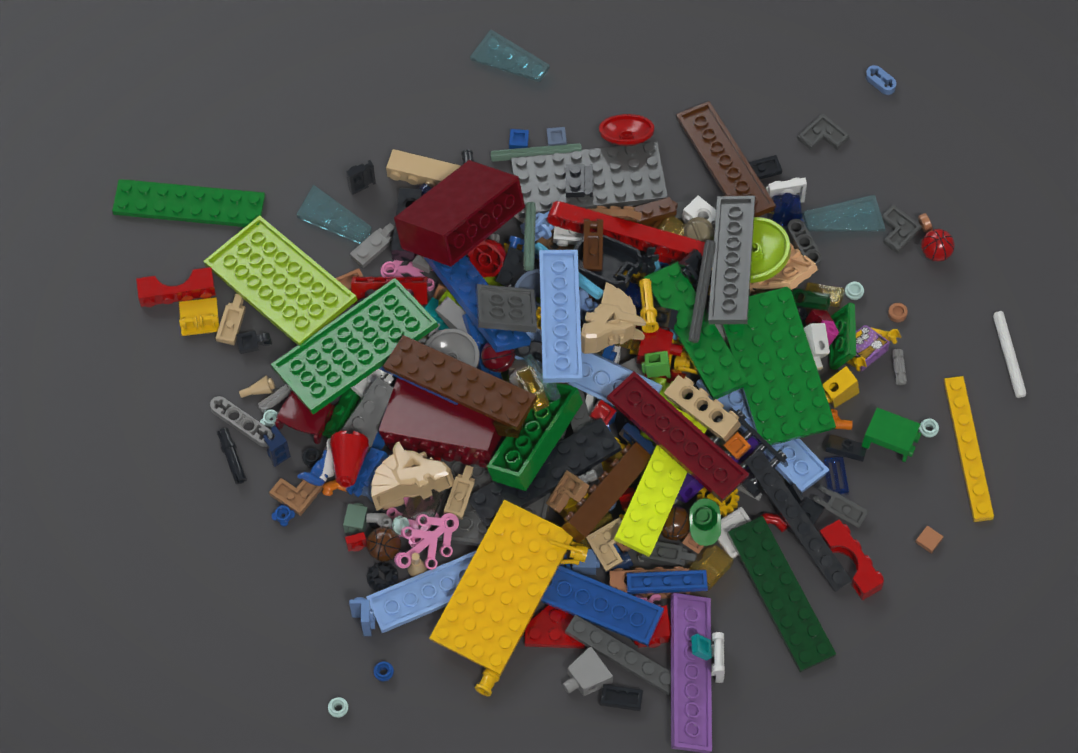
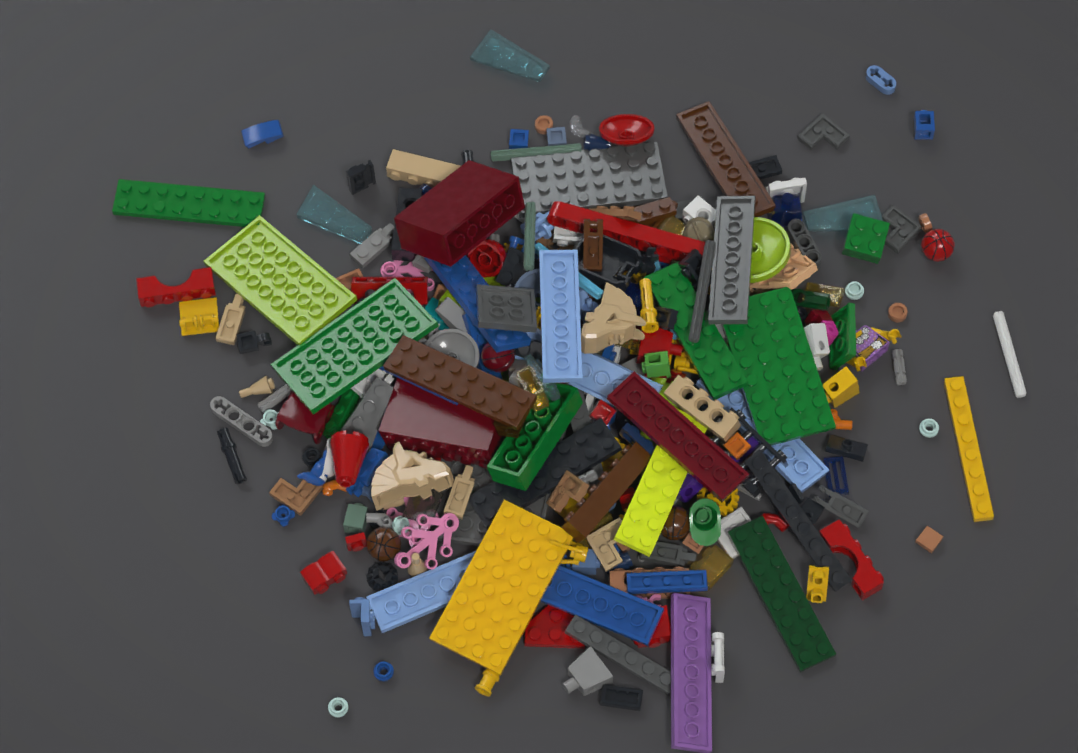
dark blue hinge [263,426,291,467] -> none
plate [566,164,593,198] -> none
teal plate [691,634,712,661] -> none
green panel [861,407,922,463] -> none
none -> blue slope [241,120,284,149]
none -> red brick [300,551,347,595]
none -> nougat tile [535,115,553,134]
none -> clear arm [569,115,591,138]
none -> dark blue cone [583,134,611,151]
none -> yellow hips [806,565,829,603]
none -> green brick [842,213,890,264]
none -> blue brick [914,110,935,140]

